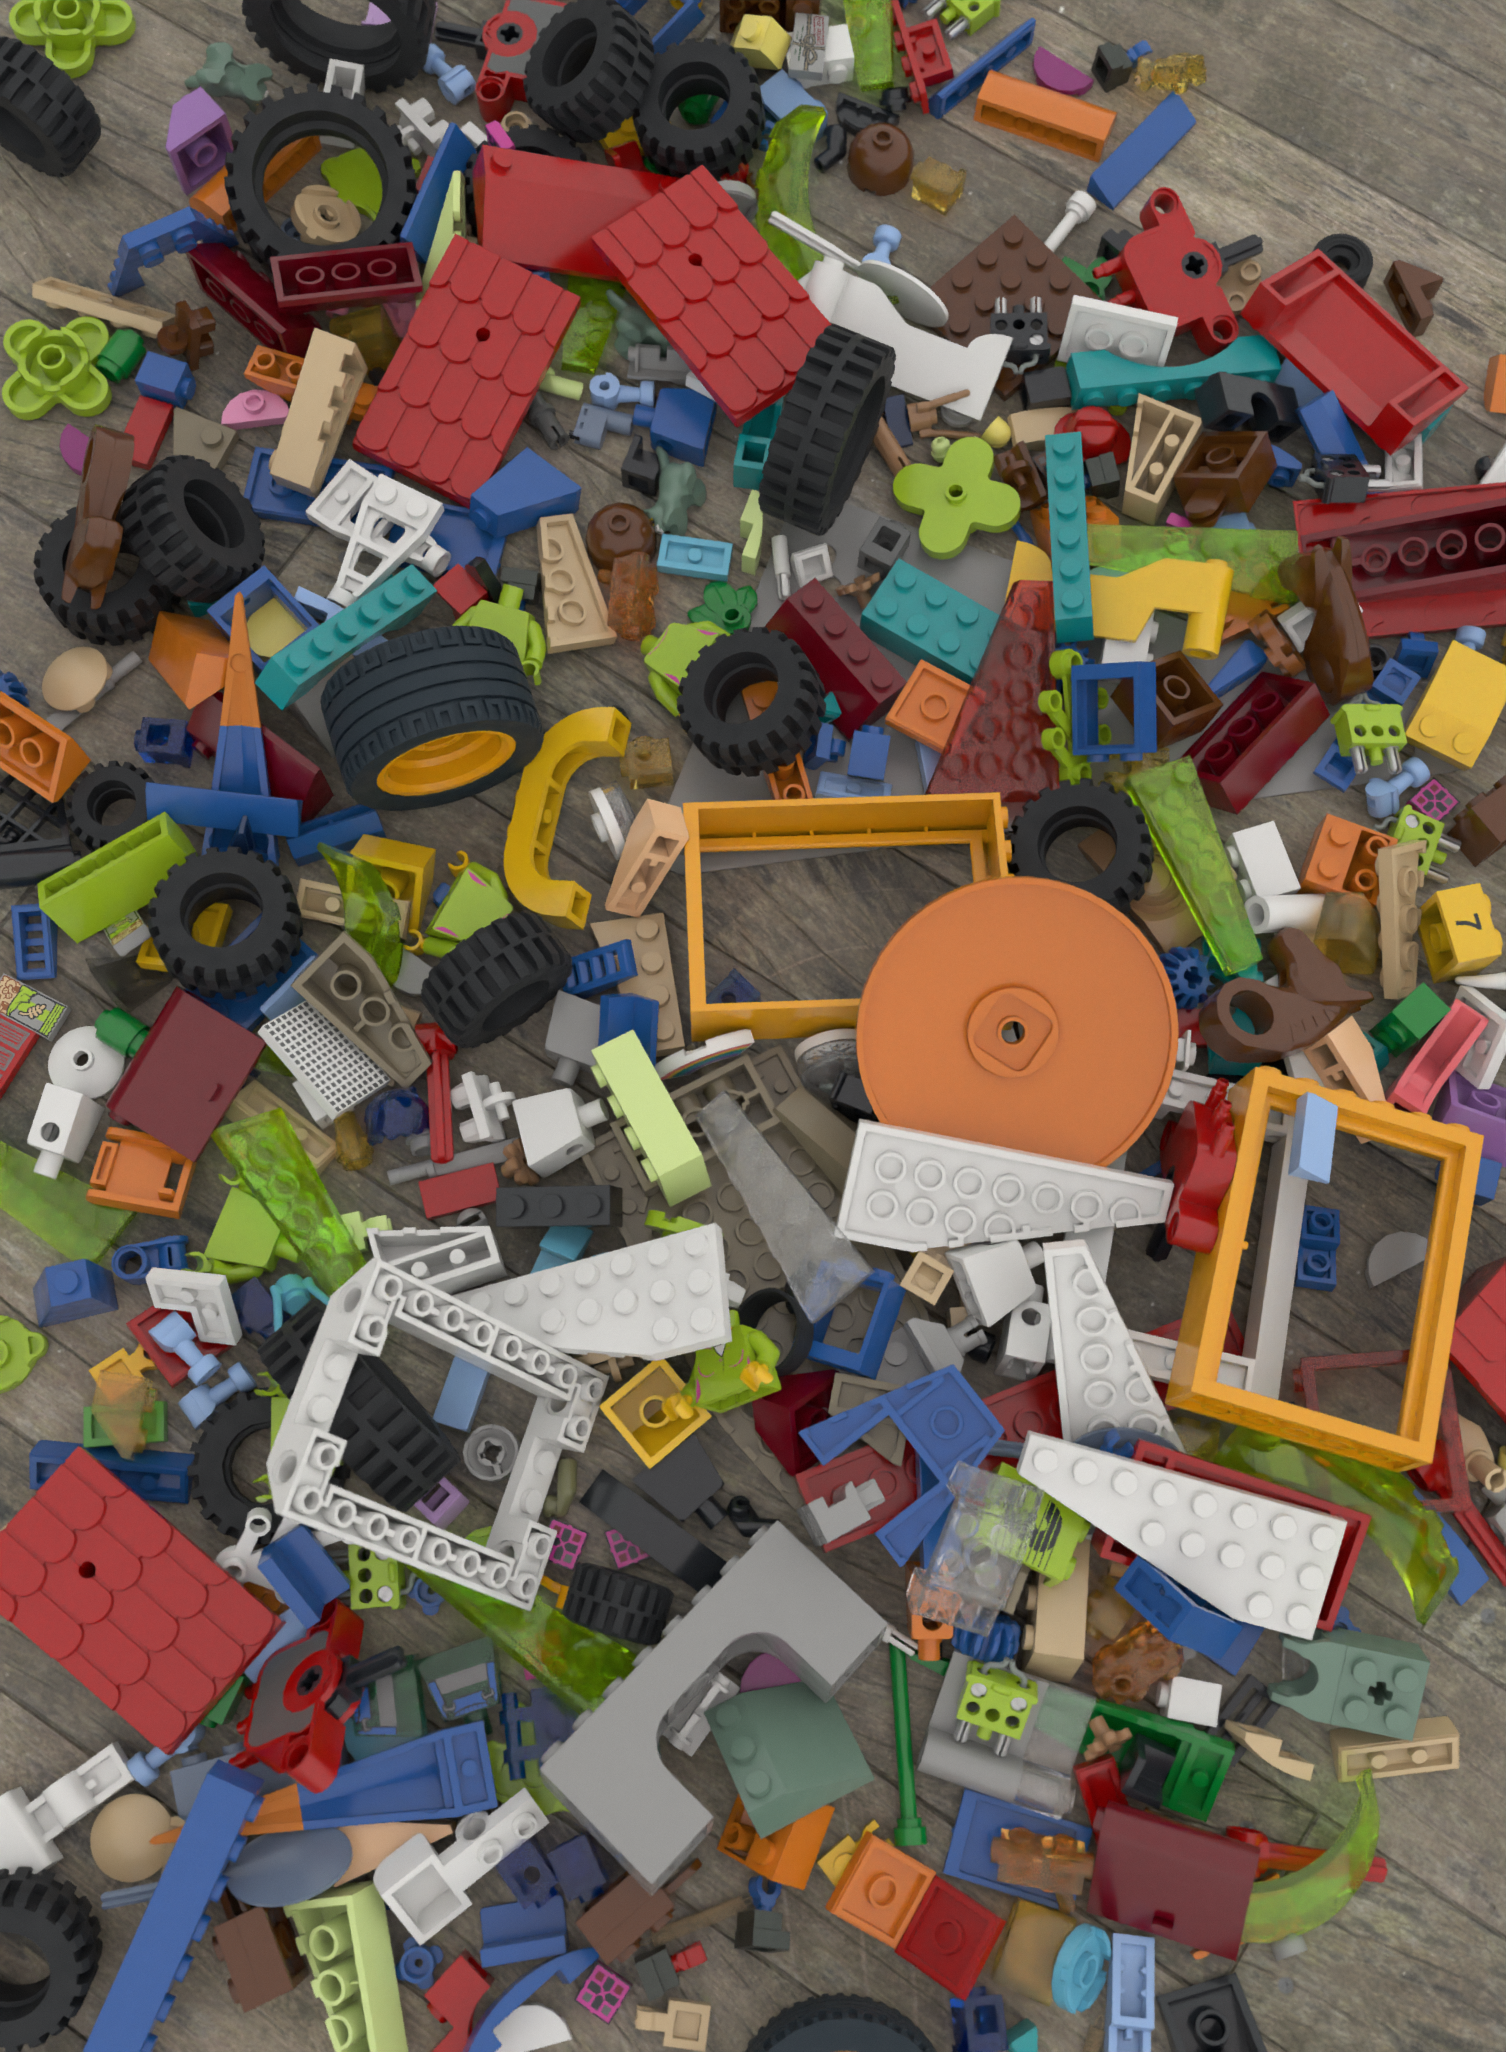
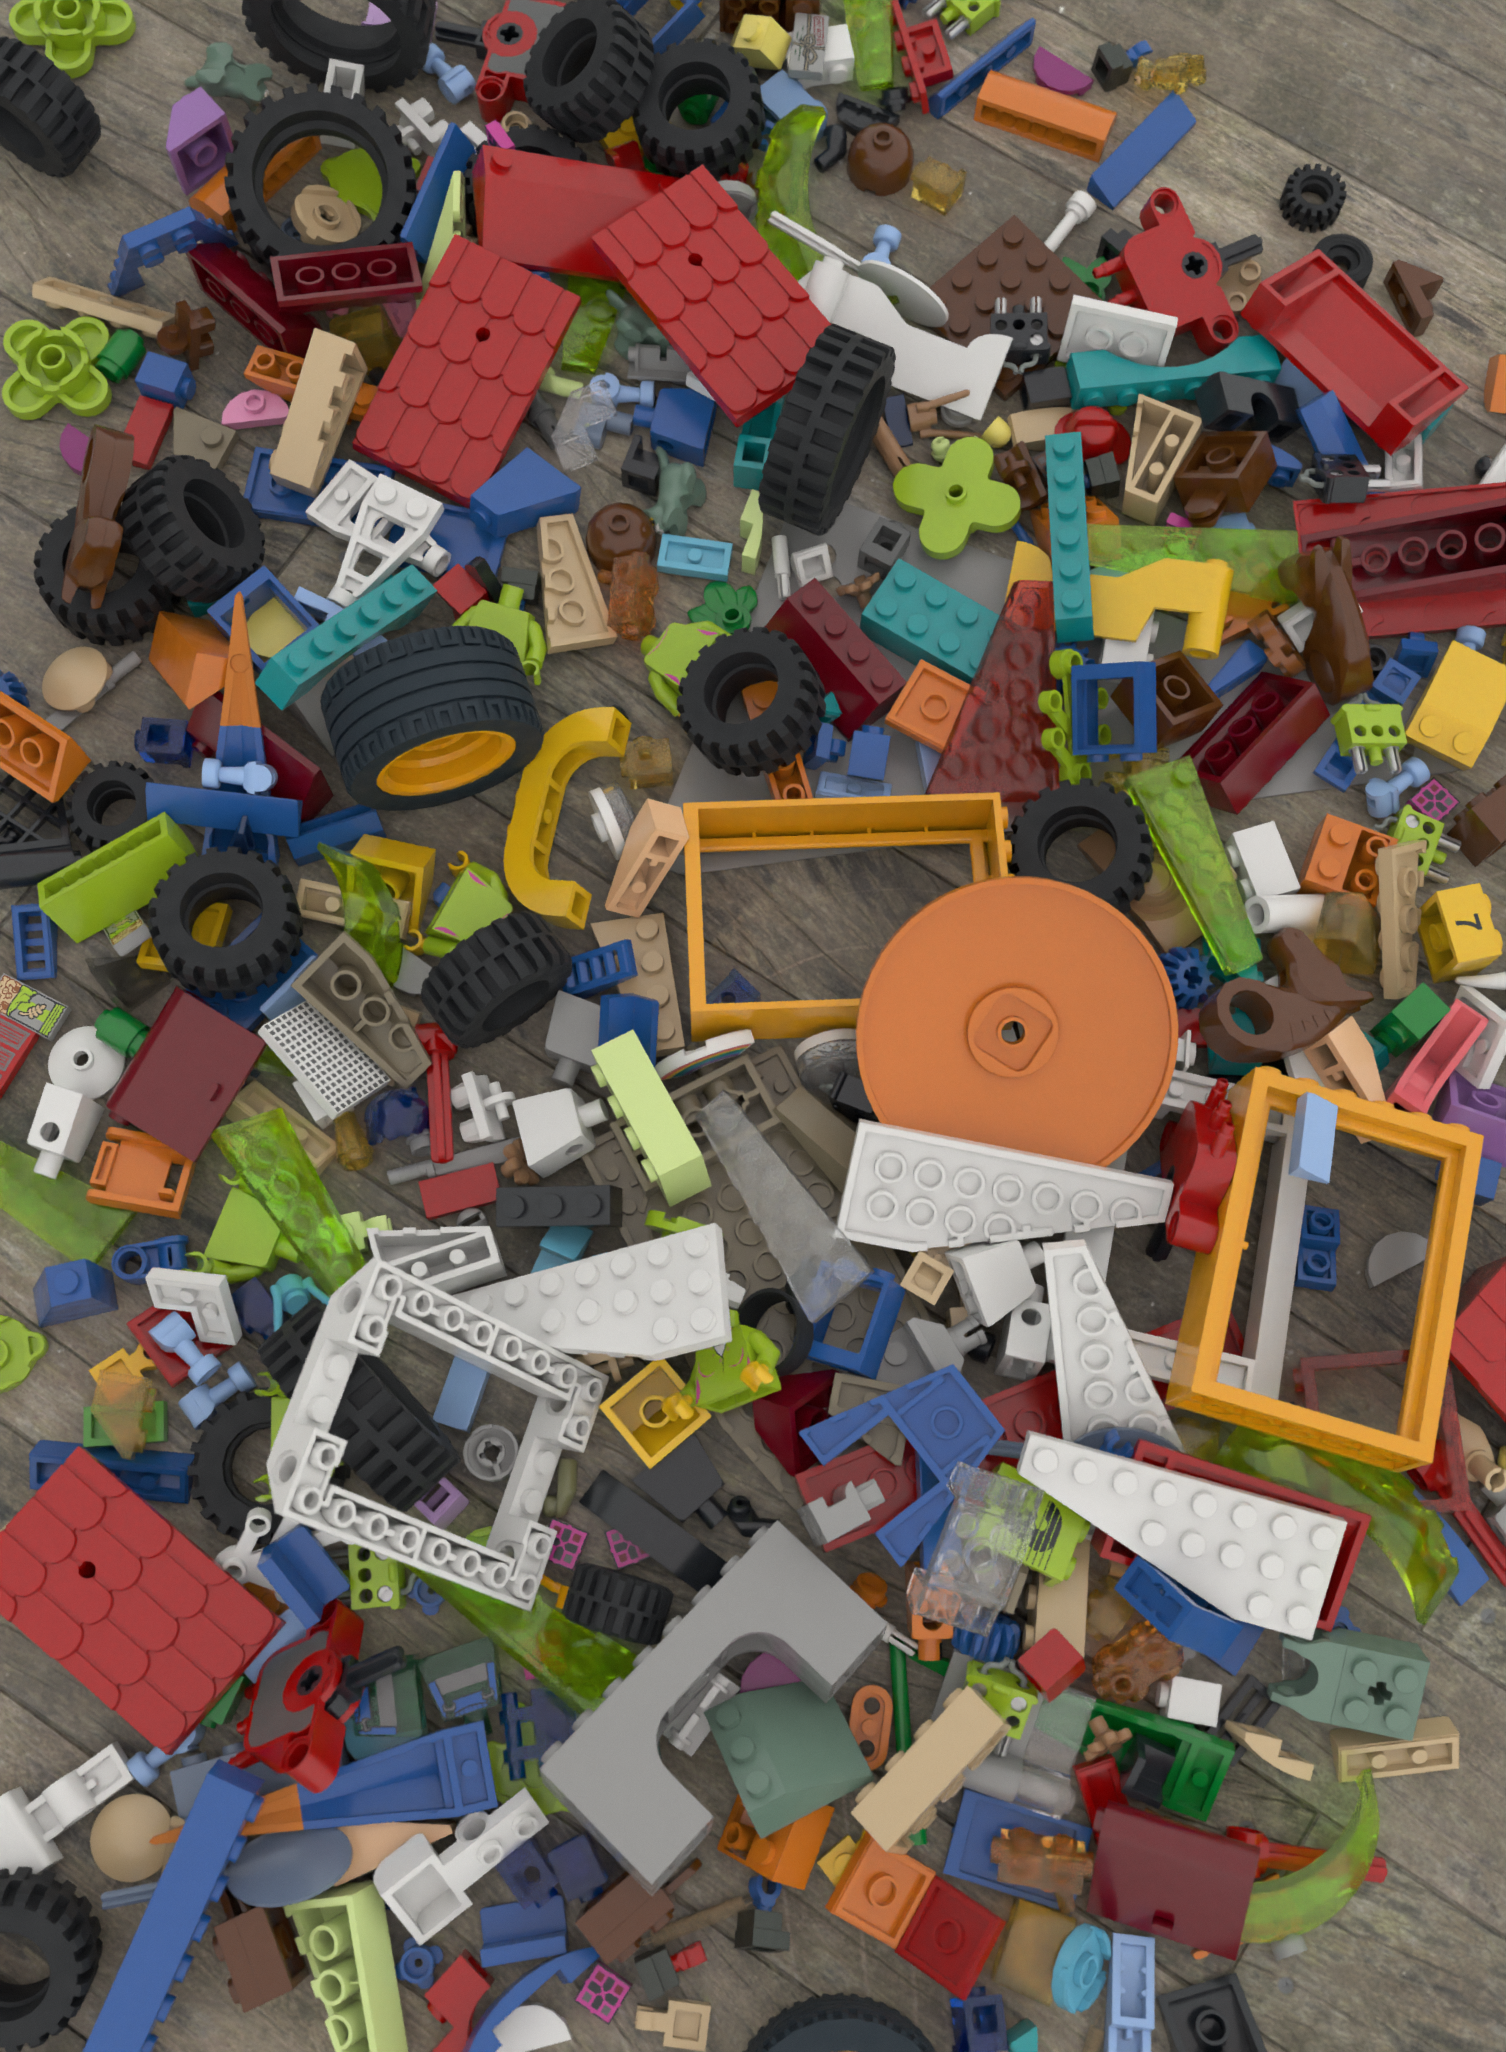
none -> light blue leg [202,758,278,795]
none -> clear tile [552,379,617,473]
none -> orange plate [848,1684,893,1771]
none -> orange plate [850,1572,888,1610]
none -> tan wedge [851,1686,1012,1855]
none -> red panel [1017,1628,1086,1704]
none -> black tyre [1279,163,1347,233]

